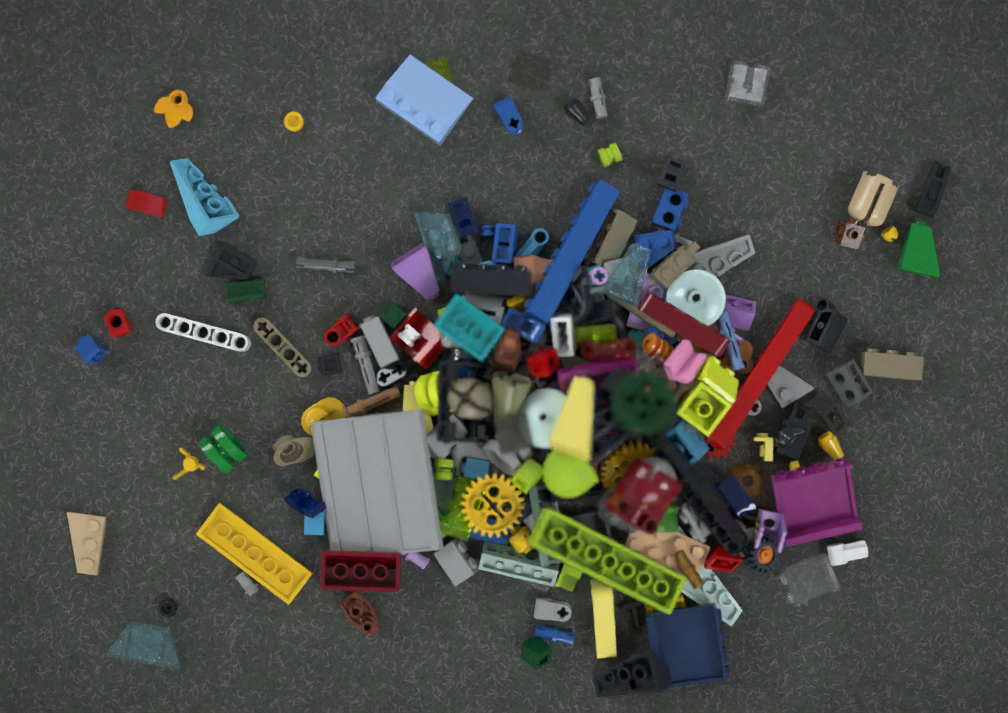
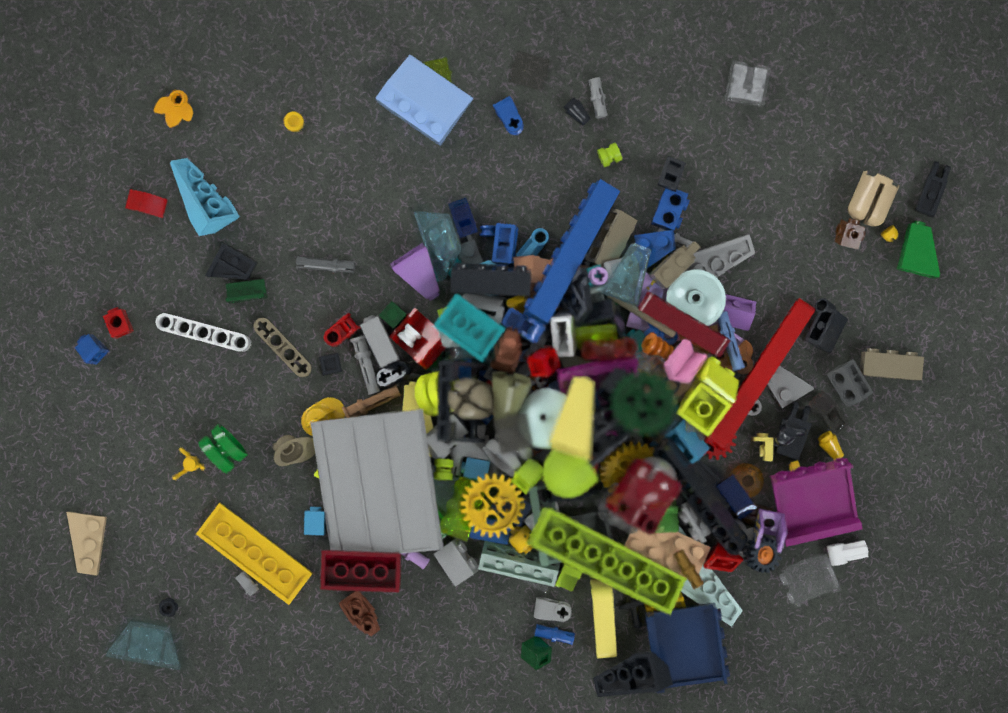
clear blue slope [284,489,327,518] -> none

